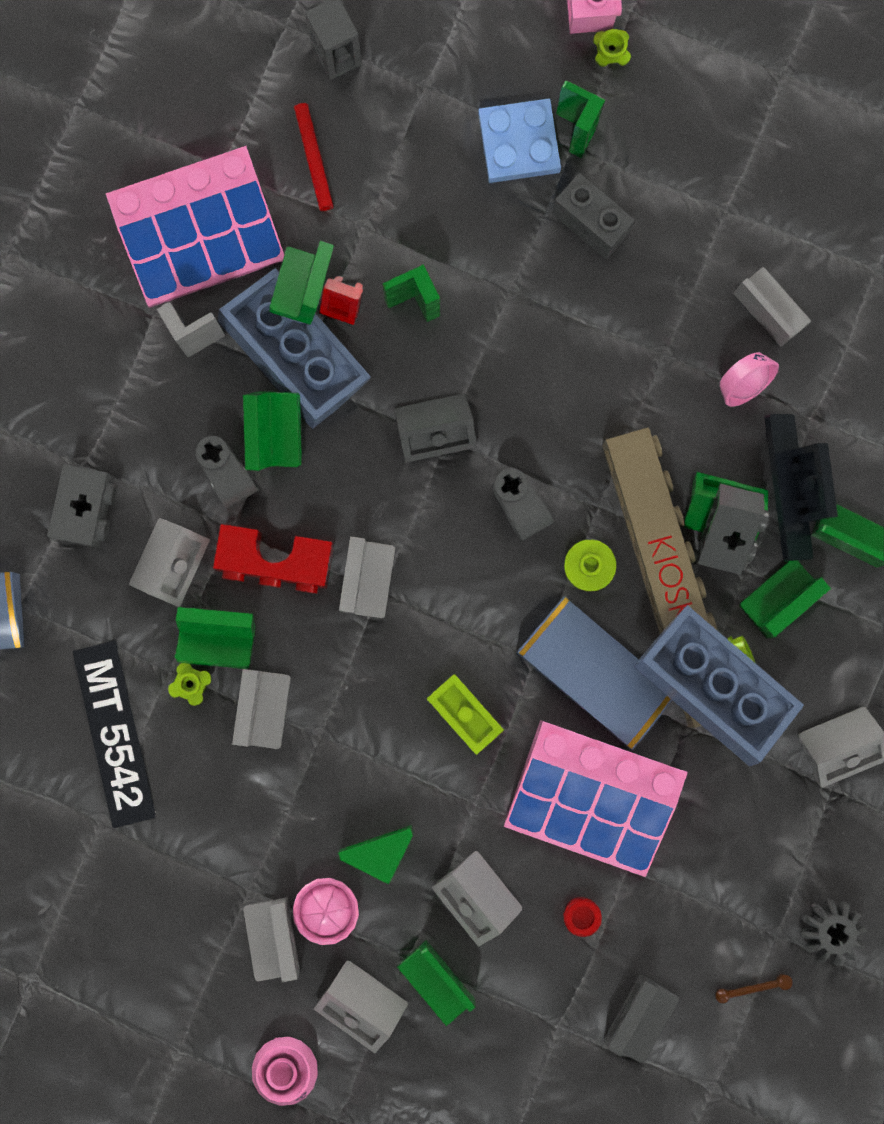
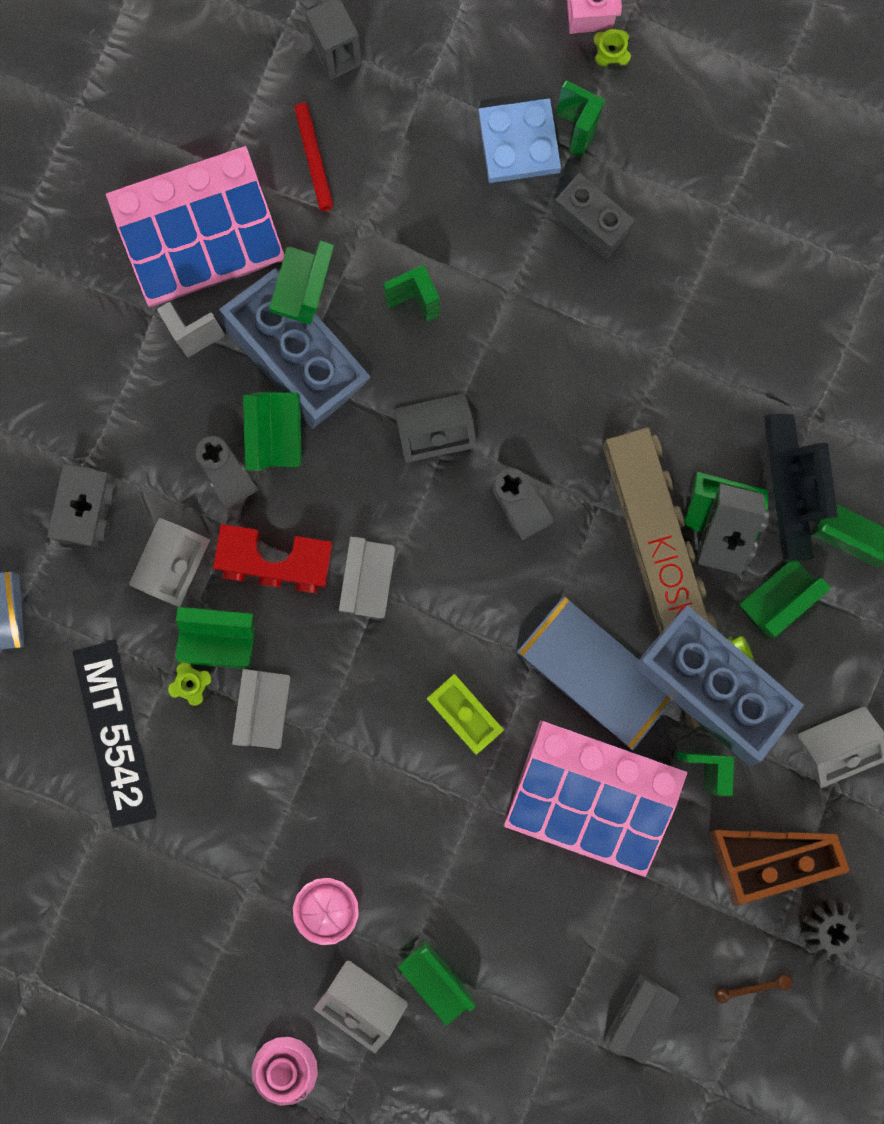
light grey panel [243,898,301,982] -> none
red tile [319,276,363,325] -> none
green slope [338,825,414,885] -> none
light grey panel [431,851,522,947] -> none
red tile [563,897,602,937] -> none
lime piece [564,540,616,592] -> none
bright pink hat [720,352,779,407] -> none
light grey panel [733,267,811,347] -> none
none -> green panel [675,751,734,796]
none -> dark orange wedge [709,830,850,906]

